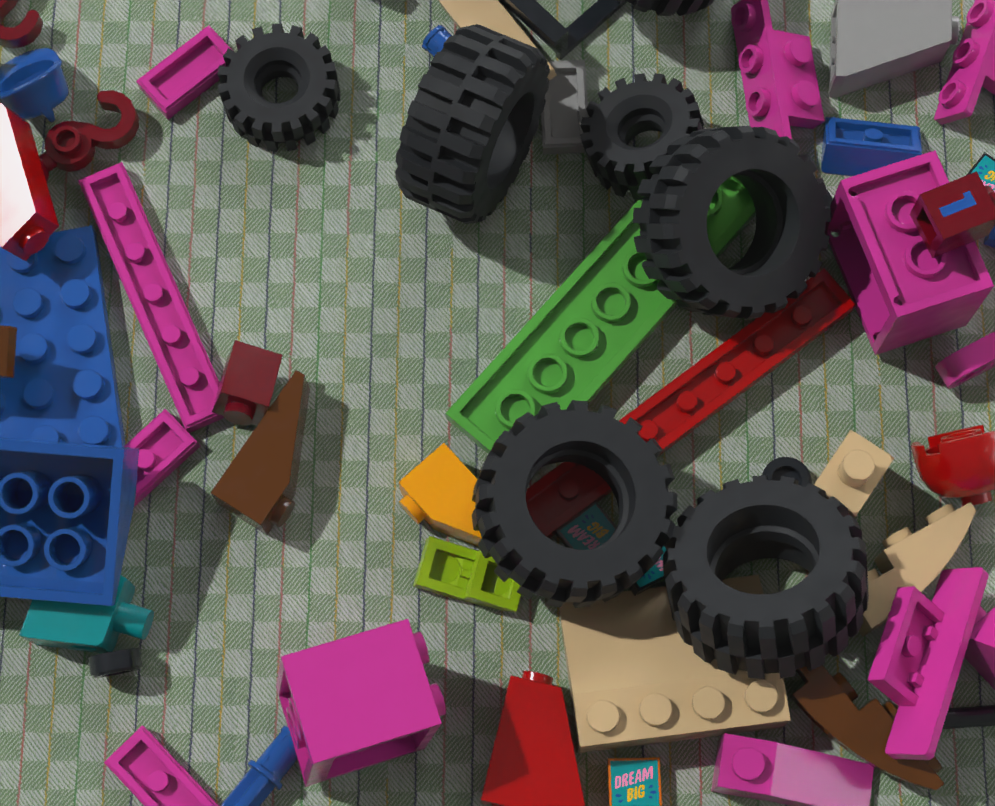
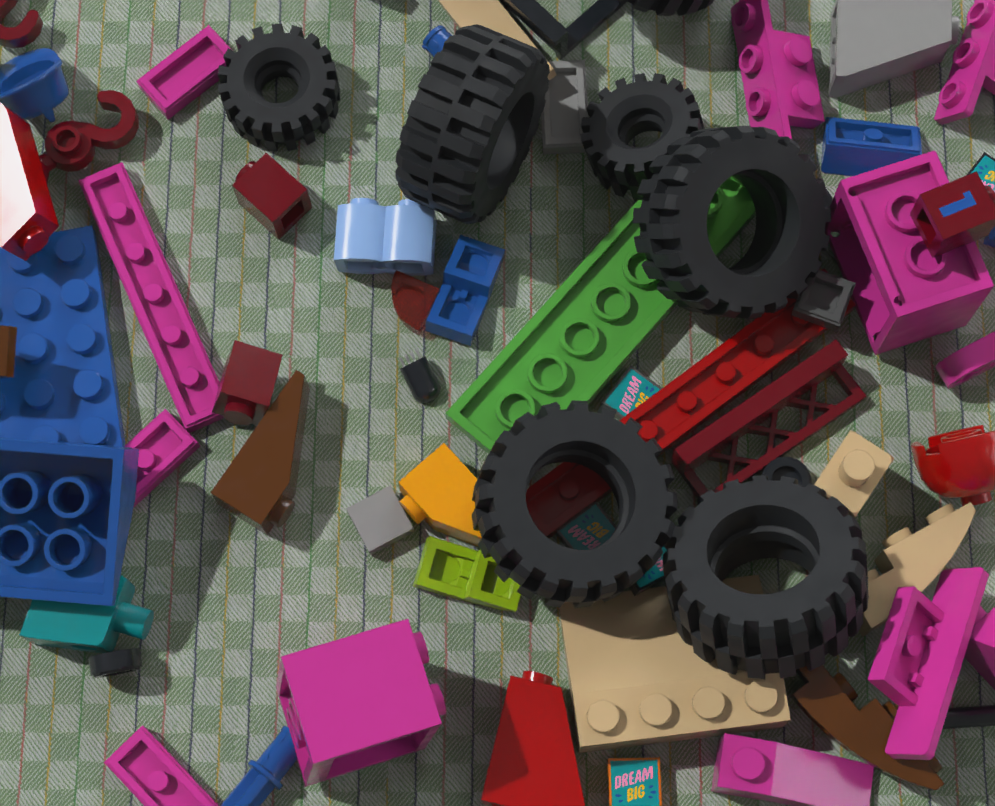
none -> dark red brick [232,153,312,240]
none -> light blue brick [334,198,437,276]
none -> light grey tile [346,485,415,555]
none -> clear red tile [391,270,440,336]
none -> black piece [399,349,441,404]
none -> blue slope [425,235,505,346]
none -> tile [601,365,662,420]
none -> dark red fence [671,339,866,498]
none -> dark grey tile [791,270,856,332]

